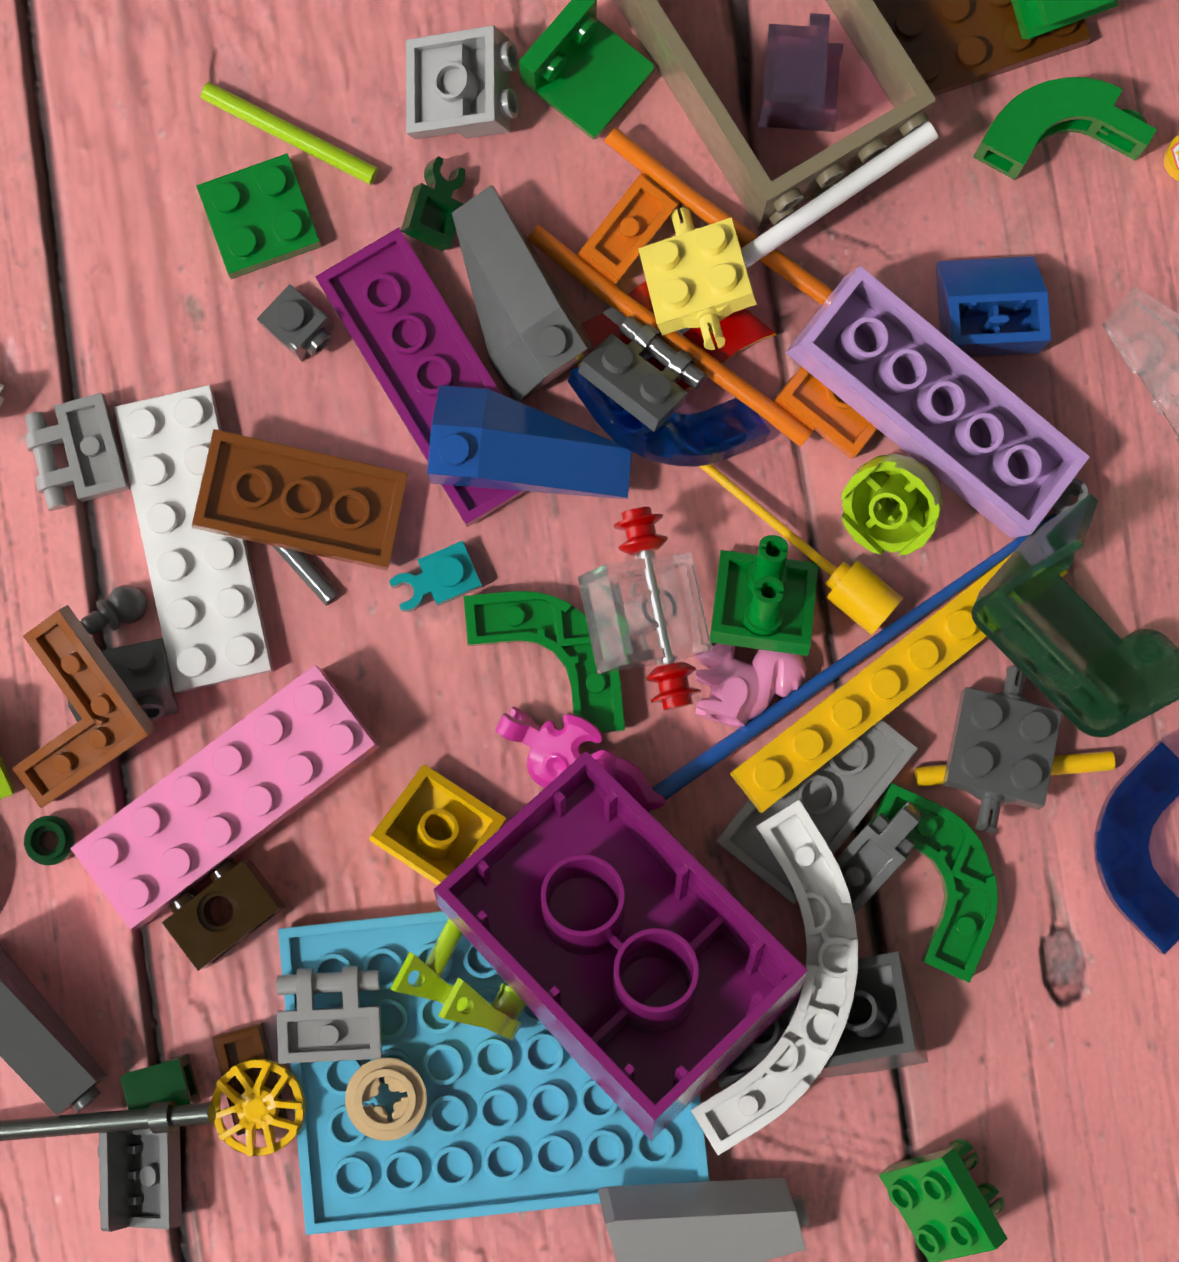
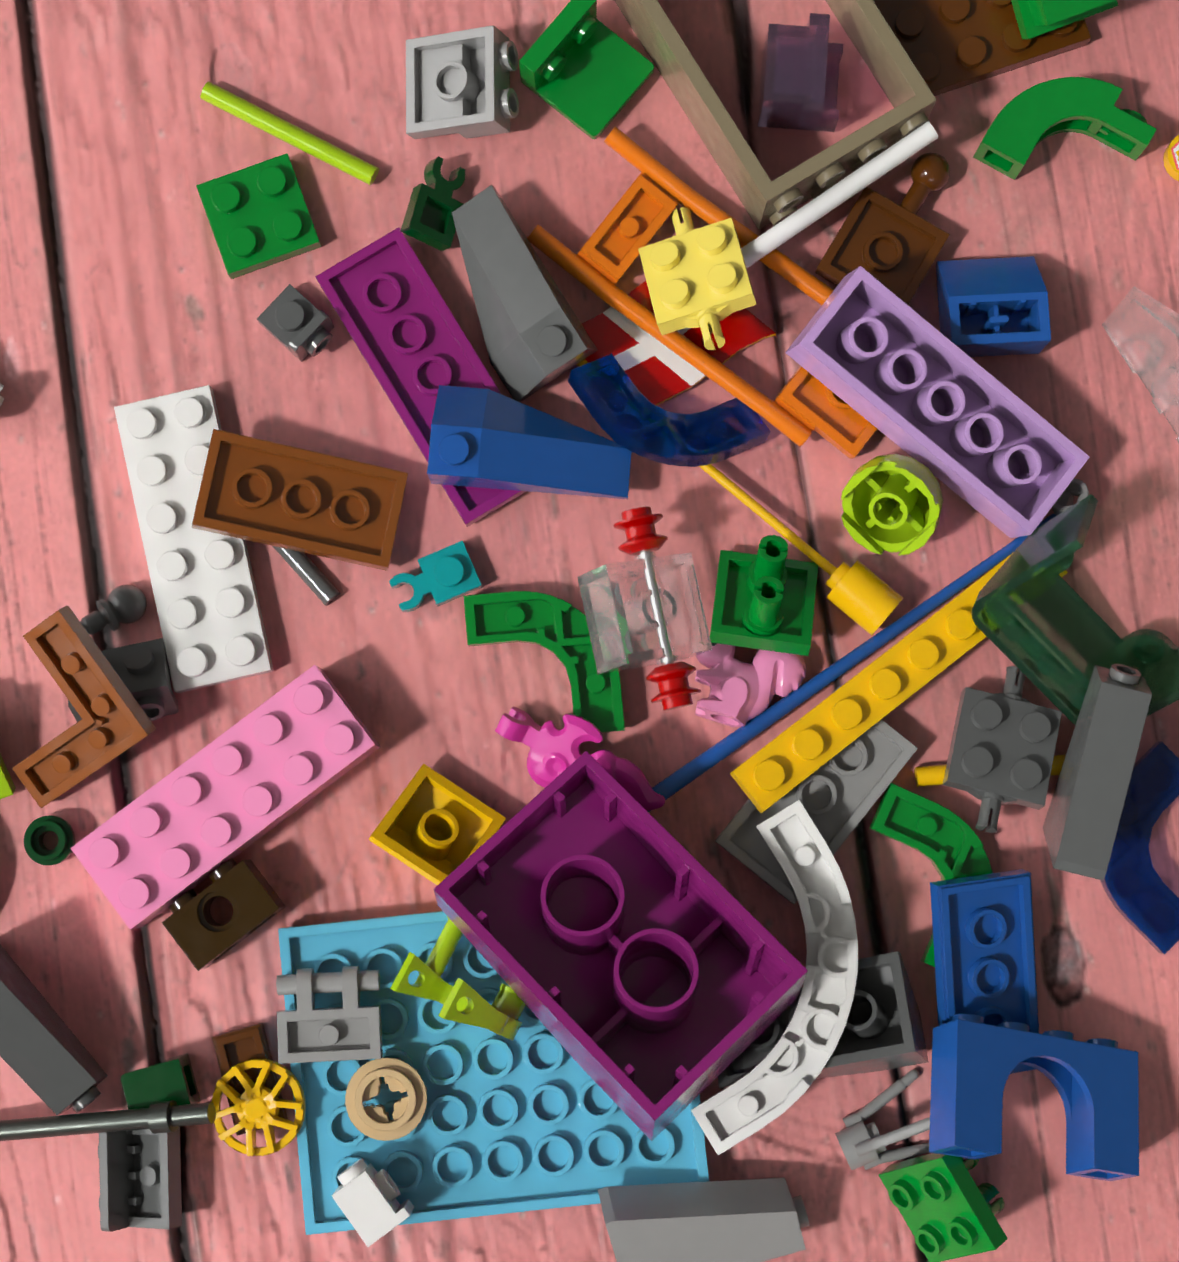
light grey plate [24,393,130,511] -> none
dark grey plate [578,315,707,432] -> none
dark grey hinge [835,801,924,915] -> none
none -> white brick [332,1158,414,1247]
none -> reddish brown plate [815,153,950,305]
none -> light grey plant [835,1070,931,1170]
none -> blue arch [929,1014,1139,1181]
none -> blue plate [930,869,1039,1074]
none -> dark grey slope [1043,664,1152,881]

